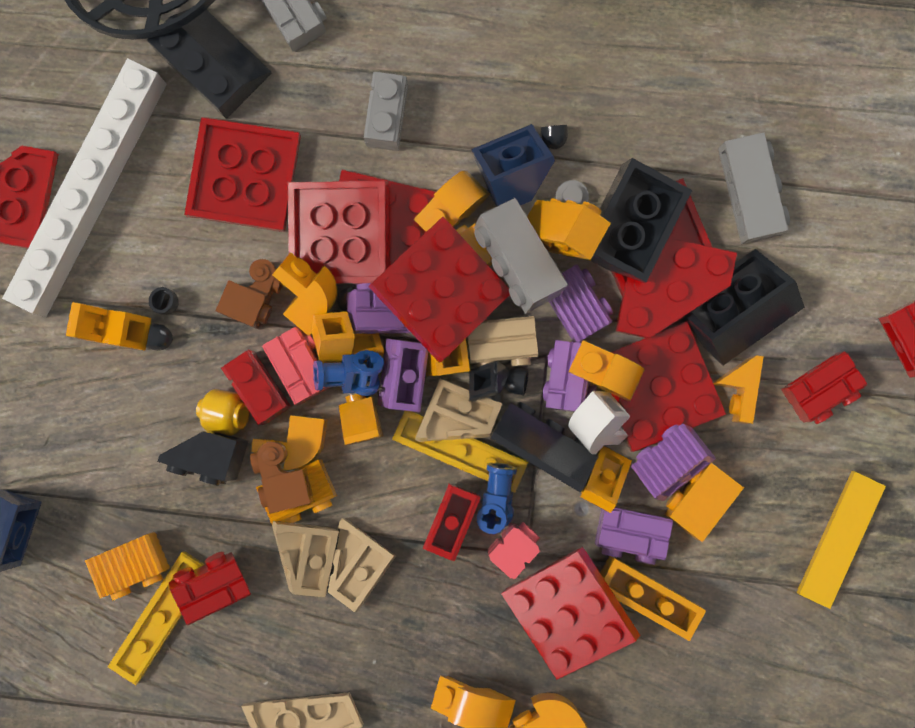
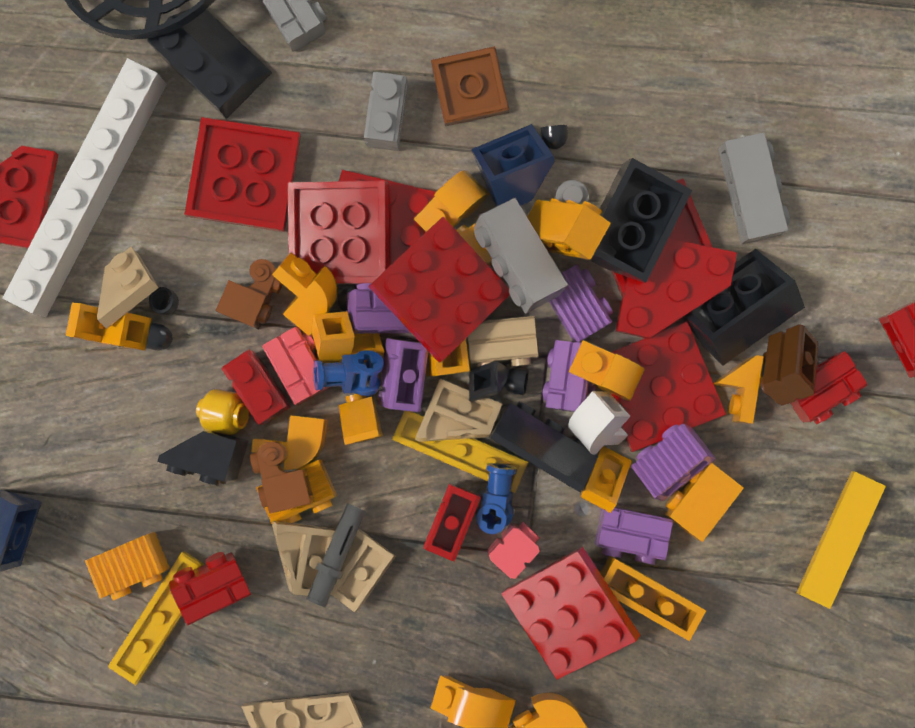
none -> tan wing [97,247,159,328]
none -> dark grey pin [306,503,366,607]
none -> dark orange tile [431,46,509,126]
none -> reddish brown brick [760,324,819,406]

